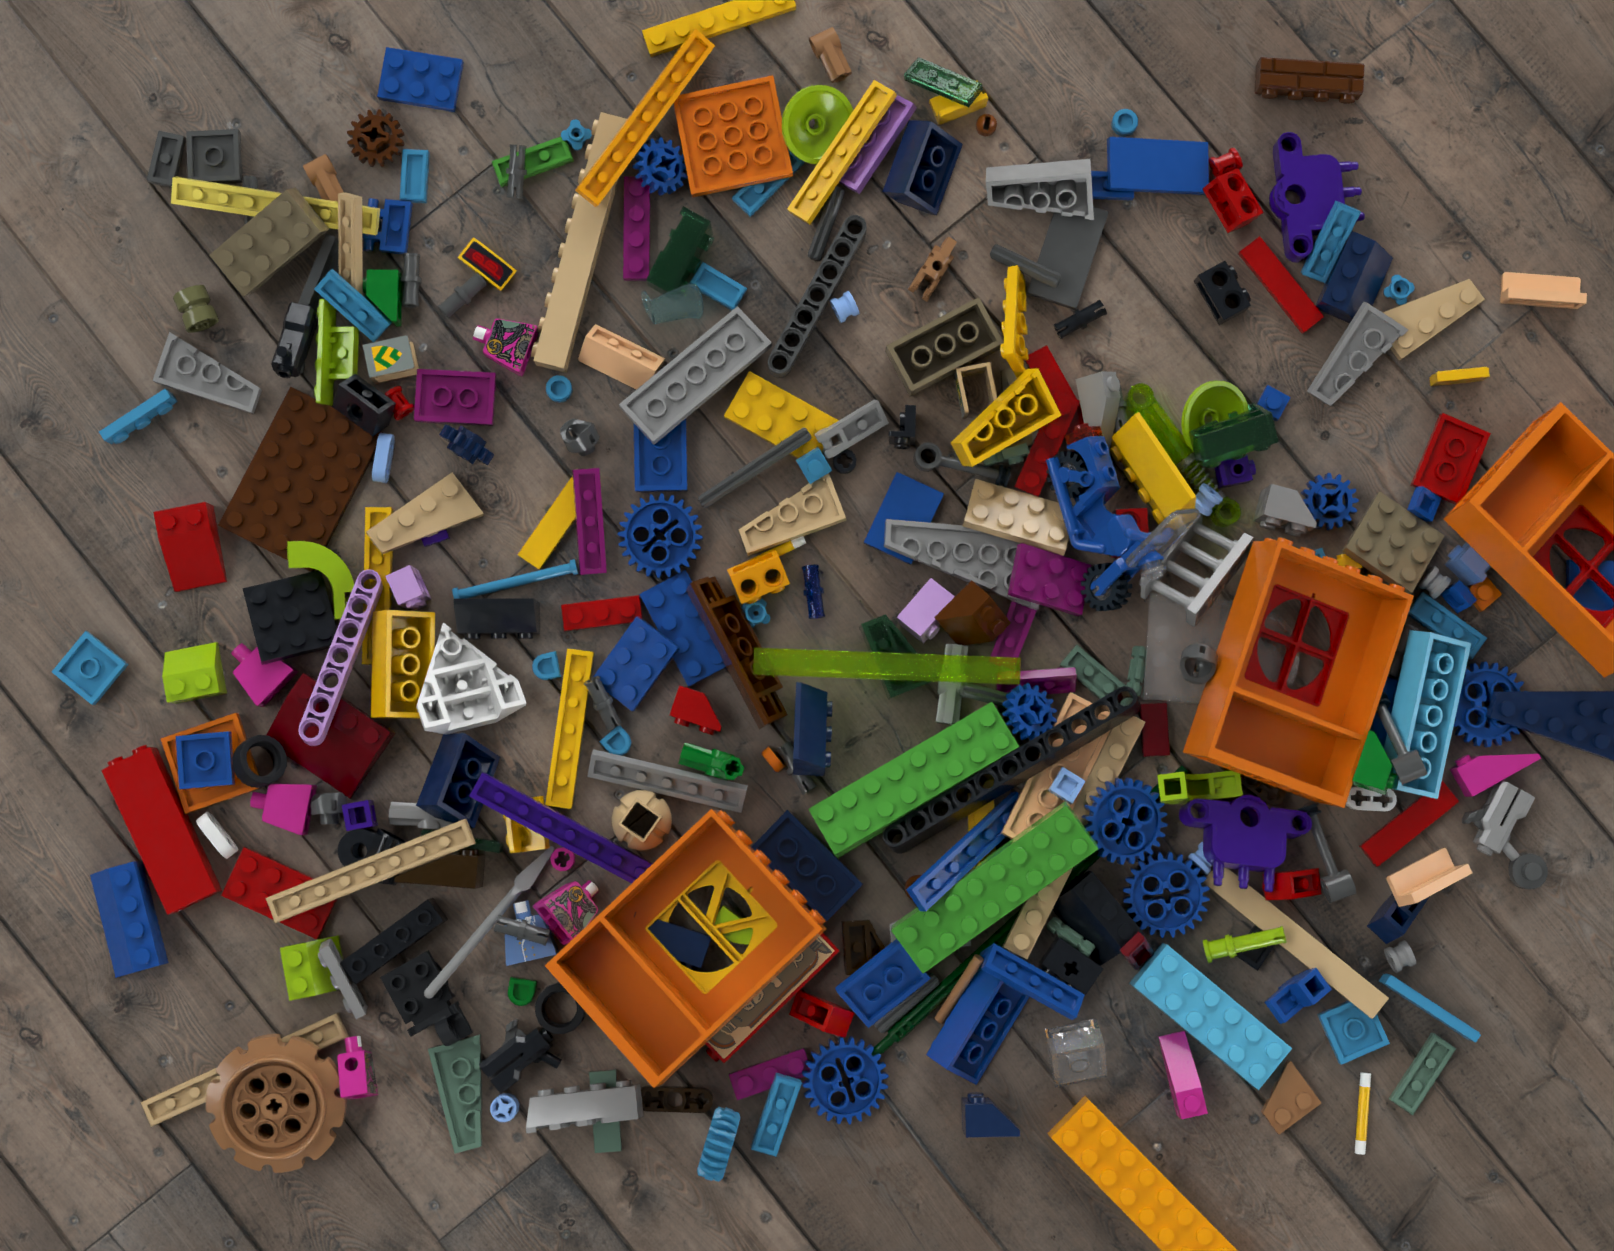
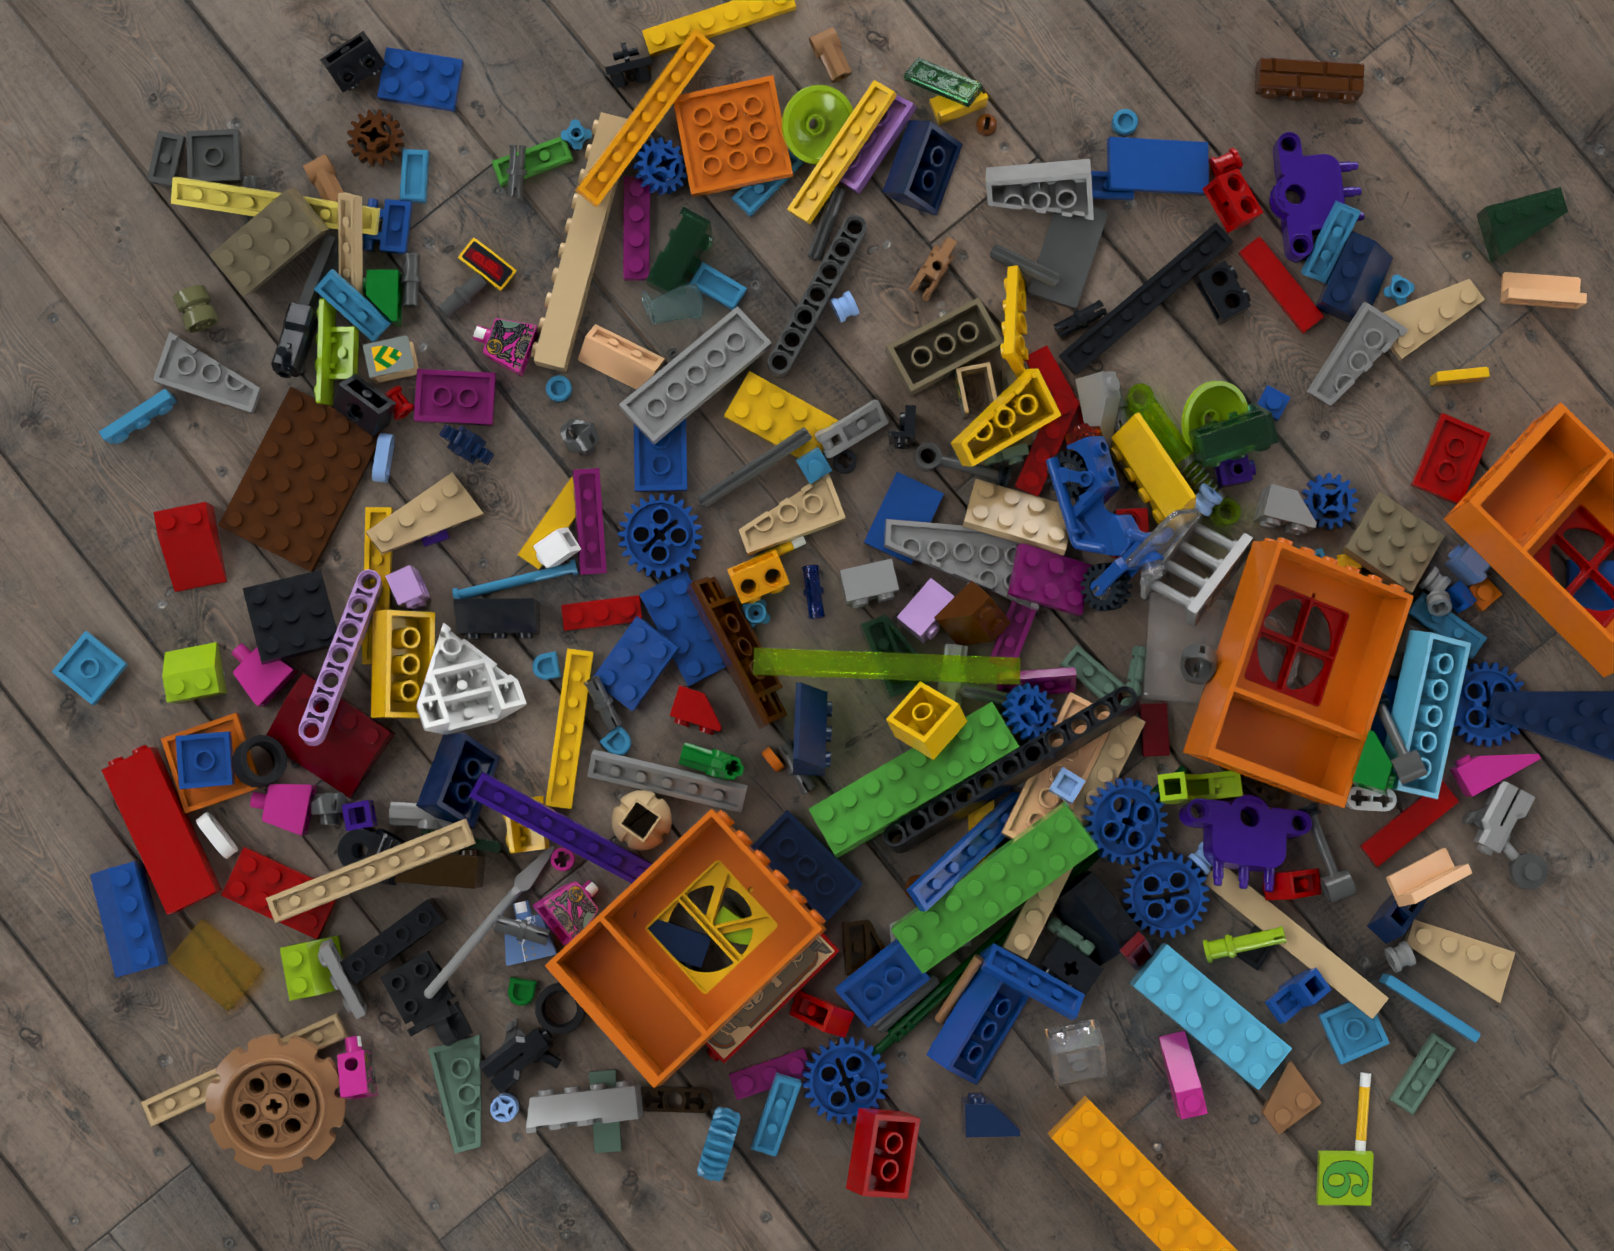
lime arch [287,541,354,619] -> none
blue plate [1407,486,1441,522] -> none
none -> clear yellow tile [167,919,264,1011]
none -> black brick [320,31,386,93]
none -> white brick [533,527,581,568]
none -> black hips [605,42,652,88]
none -> light grey brick [839,559,899,609]
none -> red brick [846,1108,921,1199]
none -> yellow brick [886,681,968,760]
none -> black plate [1058,222,1233,376]
none -> lime tile [1316,1151,1374,1206]
none -> tan wing [1405,919,1515,1003]
none -> light grey bush [1426,590,1452,616]
none -> clear green wedge [1477,187,1568,263]

